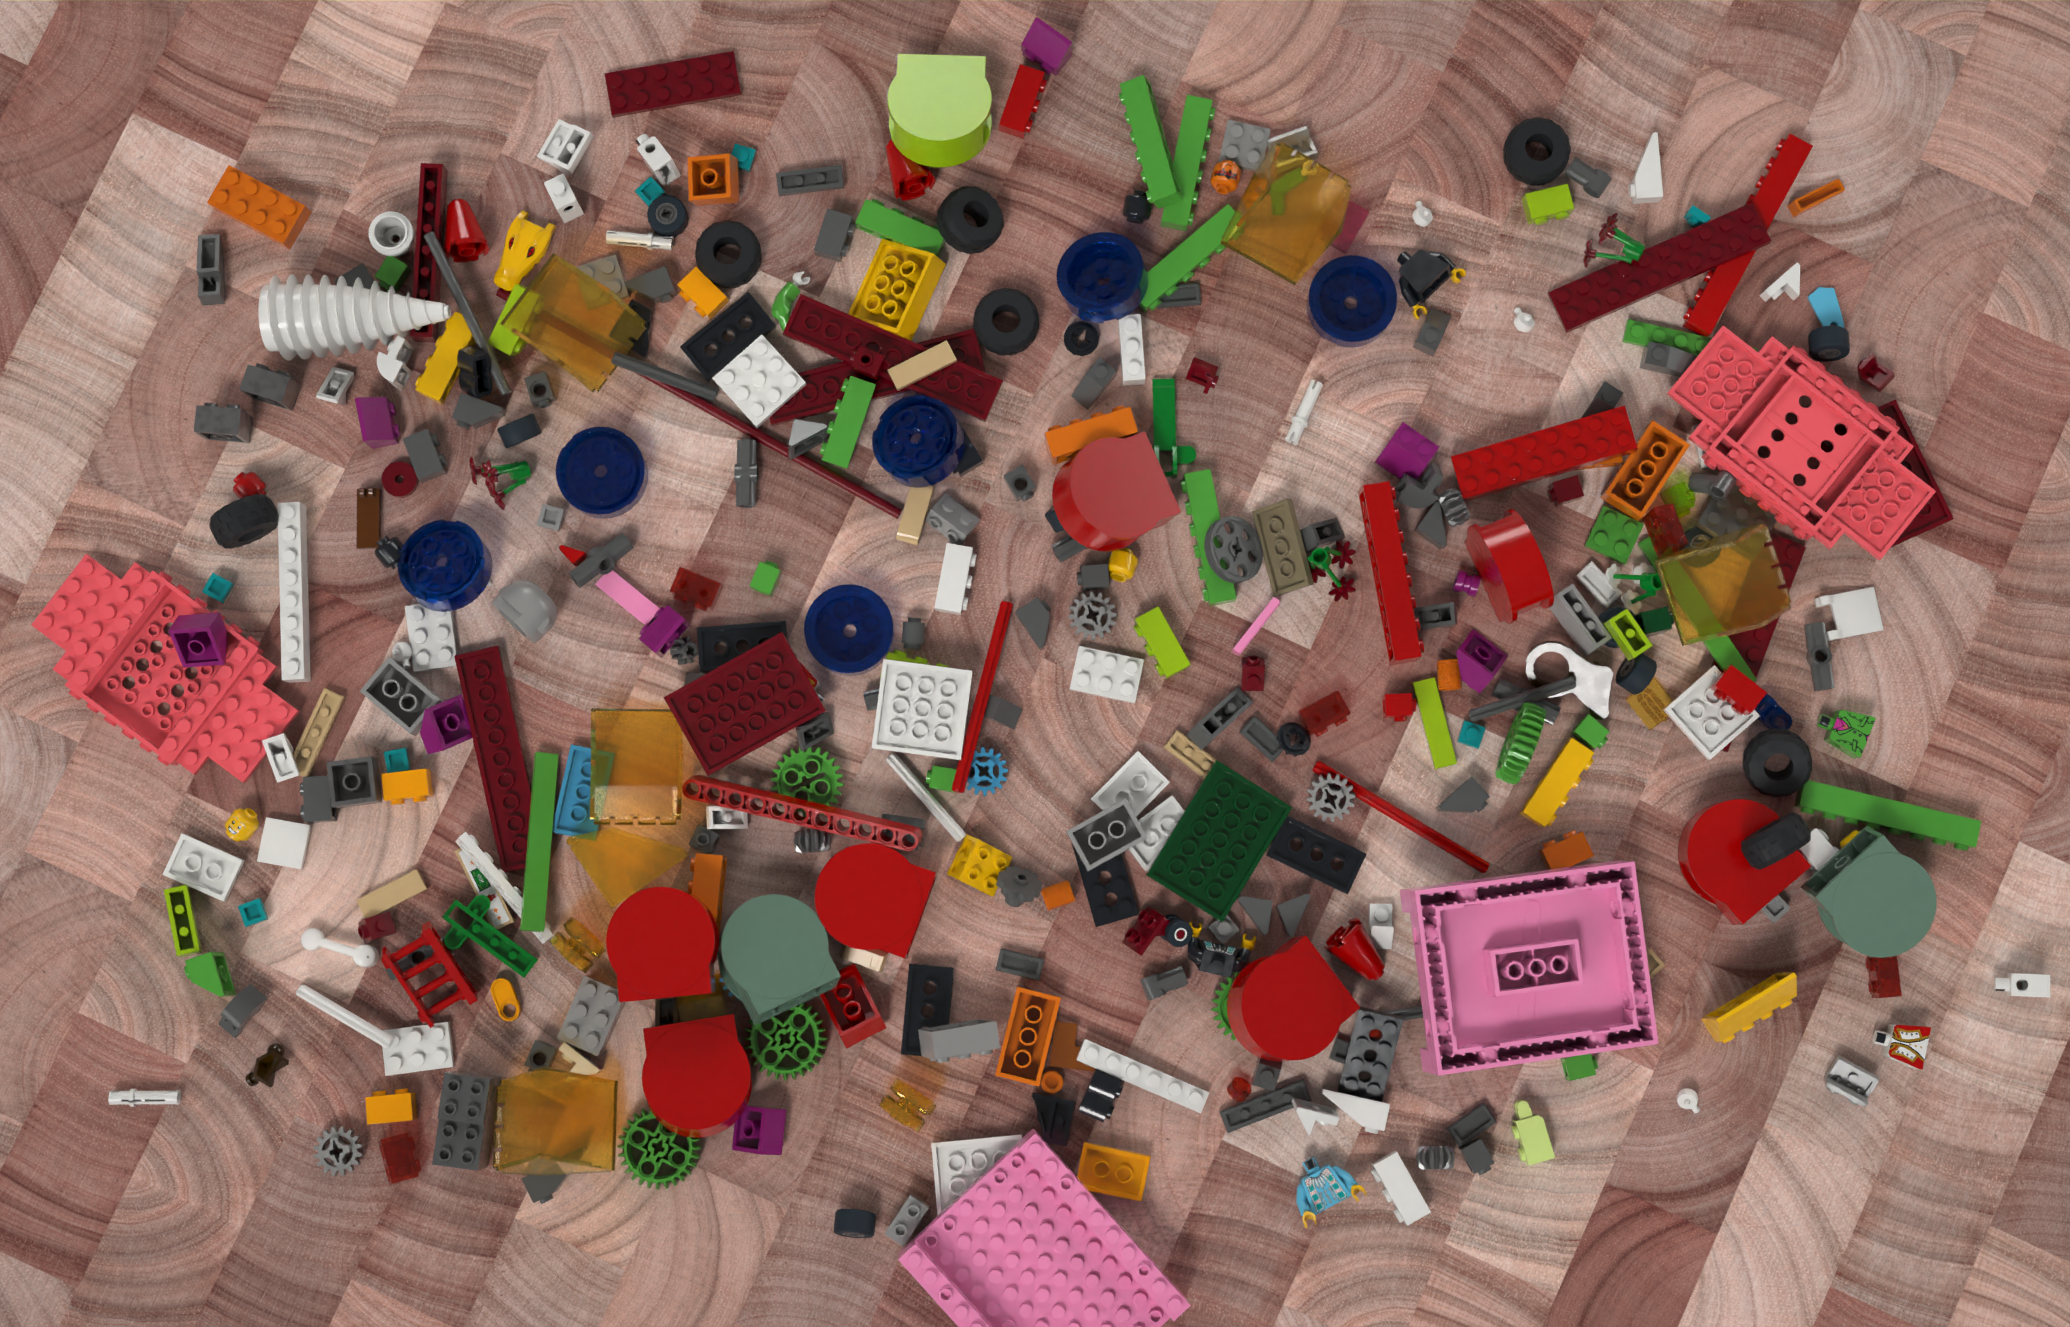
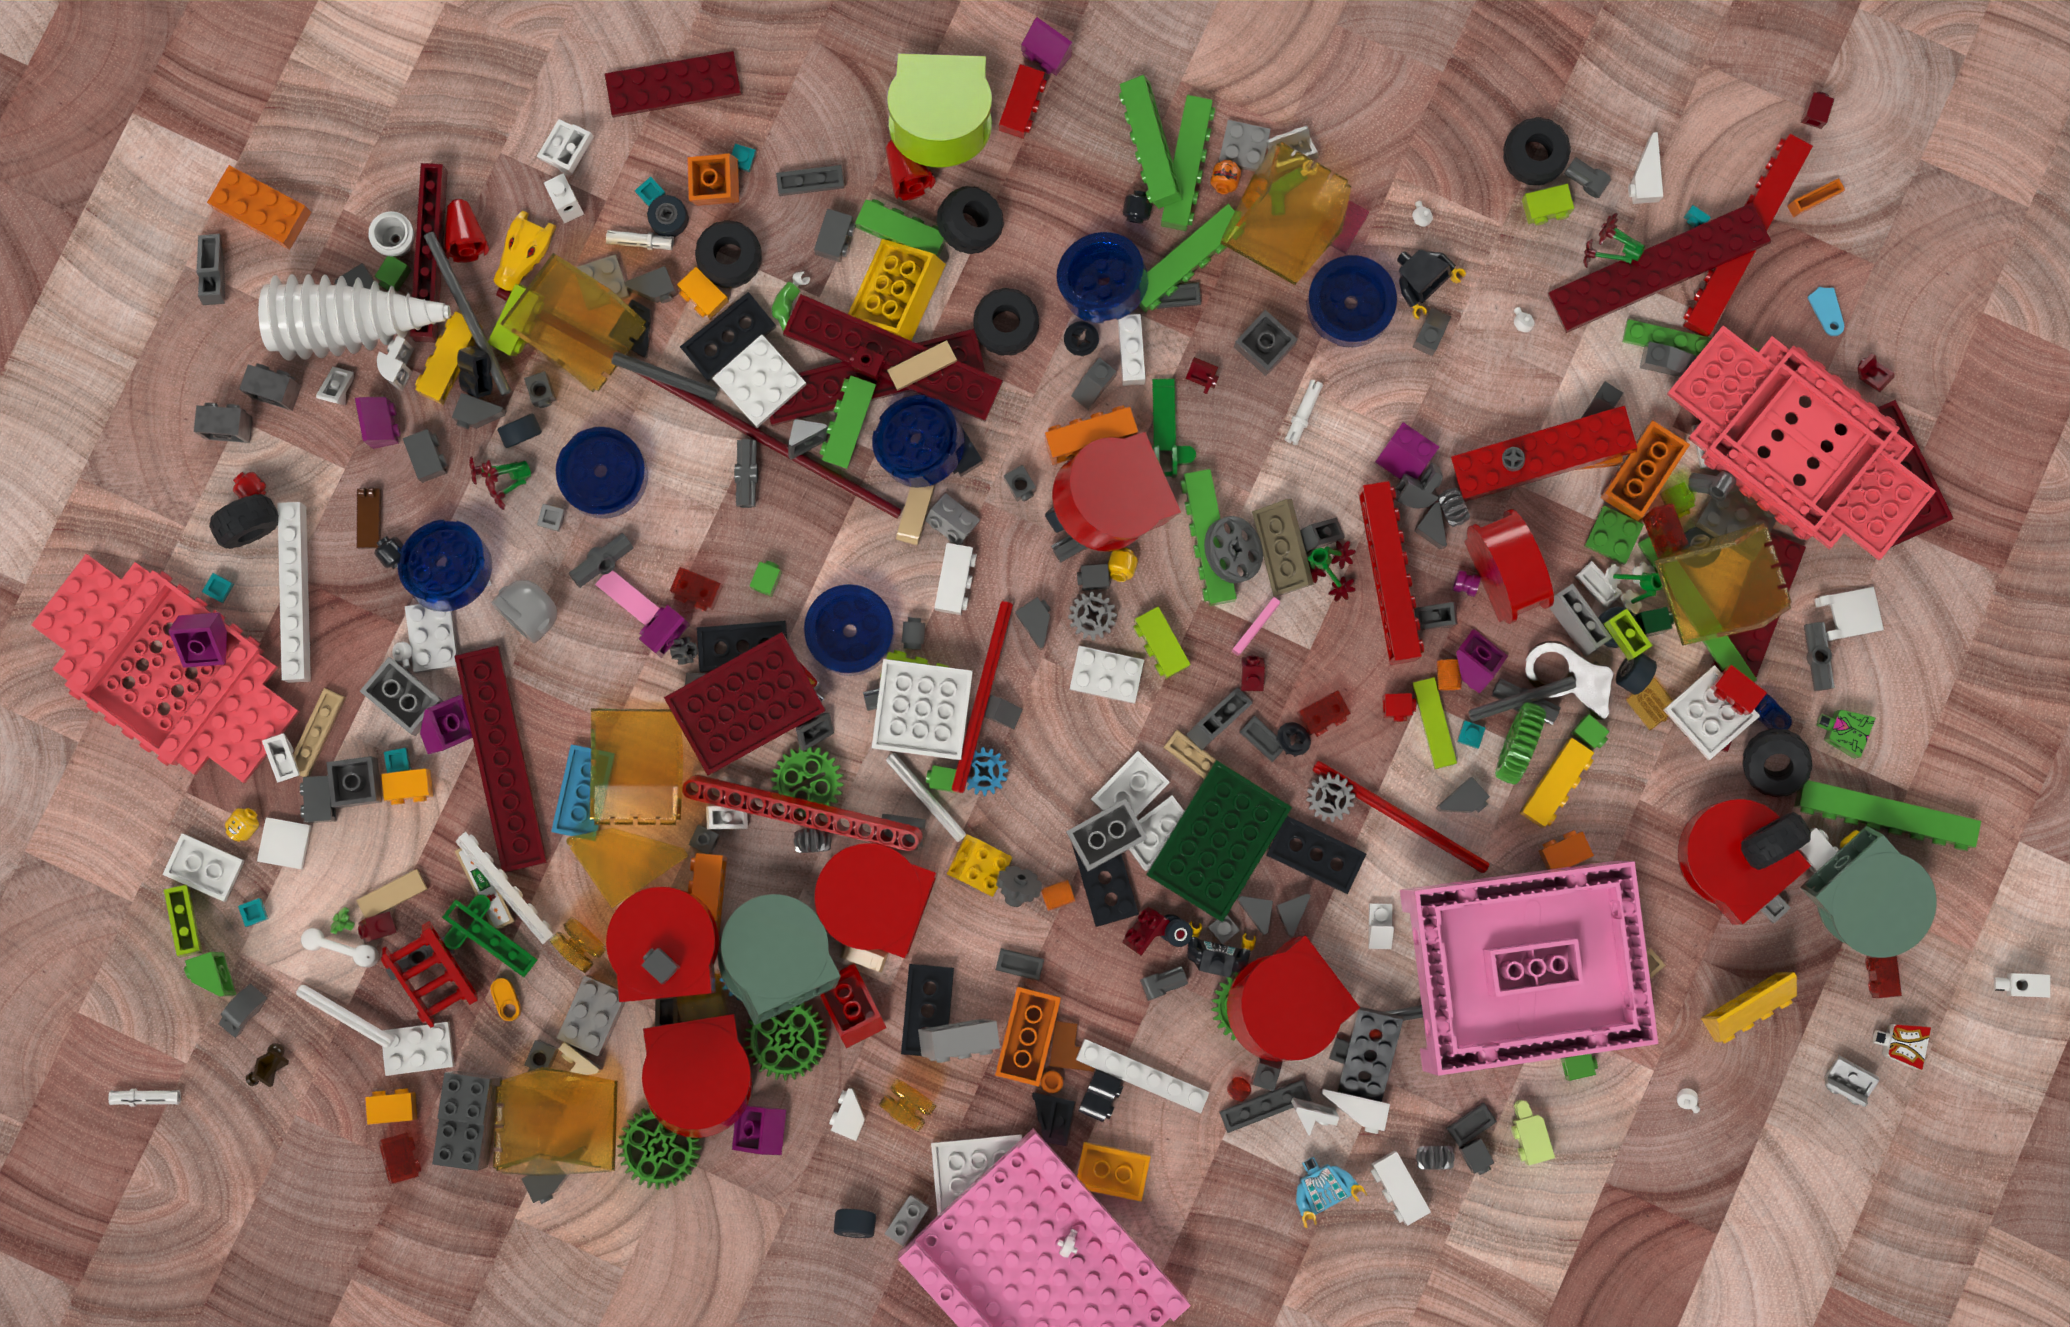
light grey gear [313,1126,364,1176] -> none
dark red piece [381,461,419,498] -> none
bright green tile [520,752,559,932] -> none
red slope [559,545,587,566] -> none
white torso [636,134,681,188] -> none
red cone [1324,918,1385,980] -> none
dark red brick [1547,475,1584,507] -> none
white slope [1760,262,1800,302] -> none
black wheel [1808,326,1850,362] -> none
none -> bright green plant [330,907,355,934]
none -> dark grey brick [642,948,680,984]
none -> white slope [829,1087,866,1141]
none -> white piece [1057,1229,1078,1258]
none -> flat silver brick [1234,310,1298,376]
none -> dark grey wheel [1502,447,1525,472]
none -> dark red brick [1800,92,1834,129]

